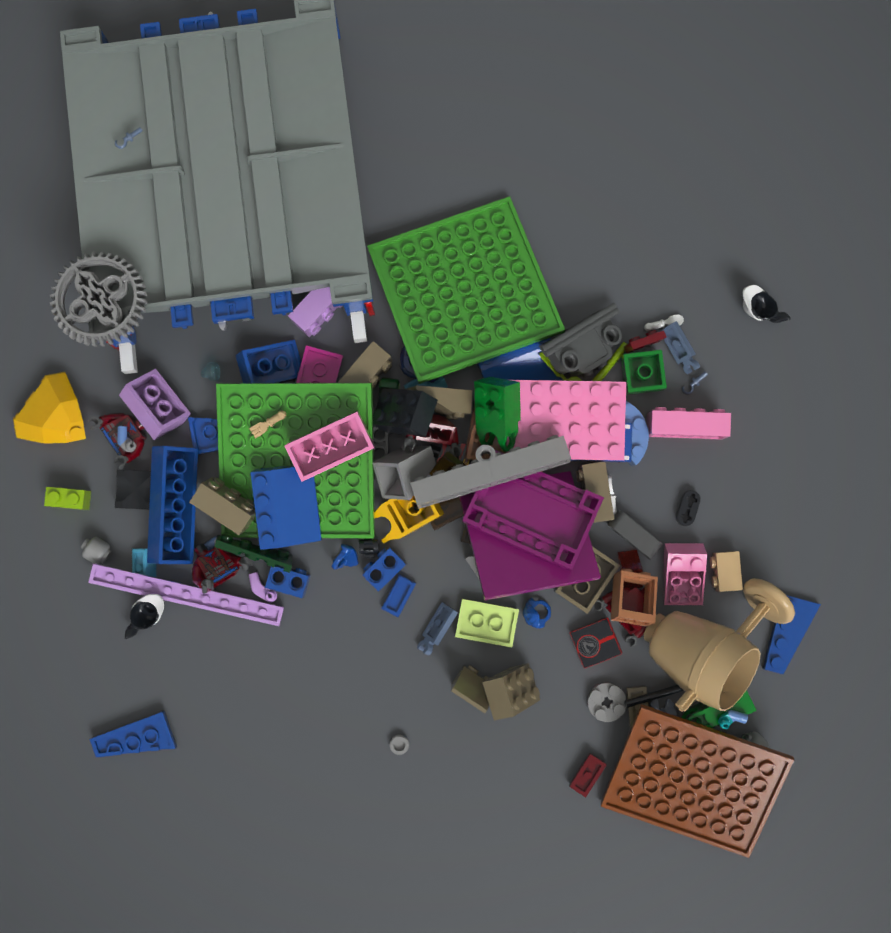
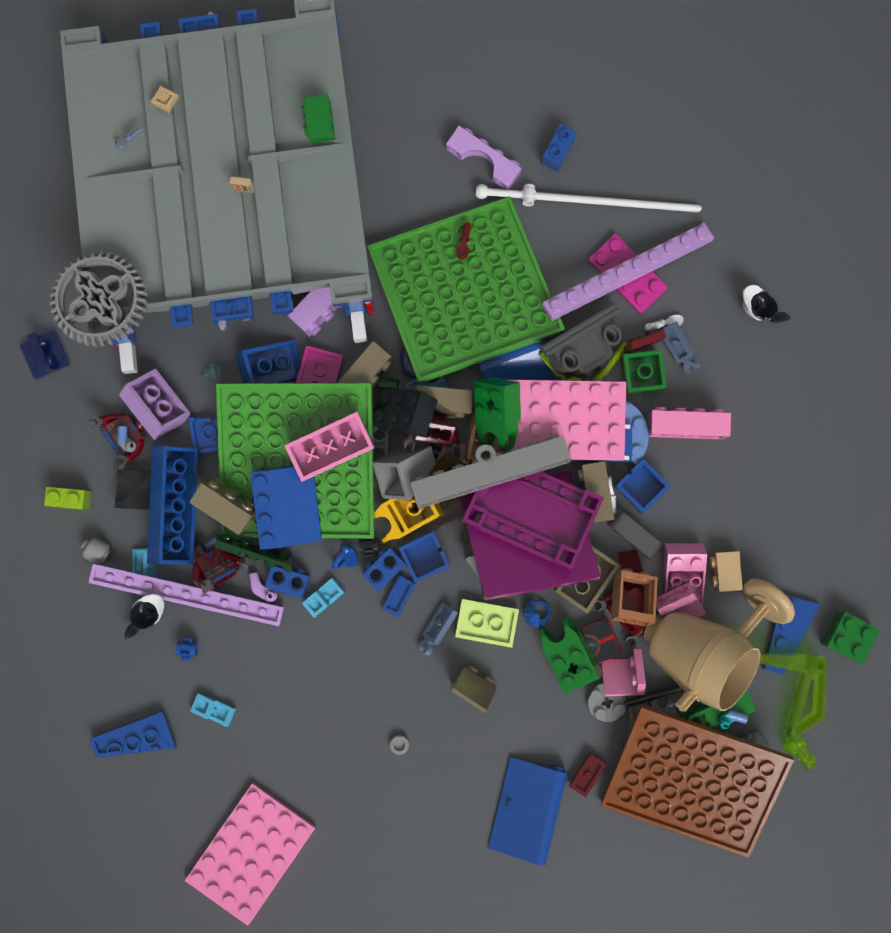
yellow brick [13,372,86,443] -> none
tan piece [249,410,286,439] -> none
dark tan brick [482,663,540,721] -> none
black beam [676,491,701,526] -> none
sand blue hand [682,372,708,394] -> none
none -> clear blue bracket [20,330,70,379]
none -> tan tile [150,85,179,114]
none -> blue gear [176,637,198,661]
none -> bright pink plate [185,782,316,926]
none -> medium azure slope [190,693,236,727]
none -> tan tile [230,176,254,193]
none -> green brick [301,94,336,143]
none -> medium azure slope [302,577,346,618]
none -> blue piece [399,531,450,583]
none -> lavender arch [446,126,521,190]
none -> dark red piece [457,222,472,260]
none -> white bar [476,184,702,212]
none -> blue door [488,756,568,865]
none -> green brick [539,616,603,694]
none -> blue brick [541,124,577,172]
none -> lavender plate [542,223,714,321]
none -> dark pink plate [588,233,668,314]
none -> bright pink bracket [601,649,646,696]
none -> blue piece [613,459,671,514]
none -> bright pink bracket [656,582,706,617]
none -> clear neon green piece [760,653,828,771]
none -> green brick [821,610,880,665]

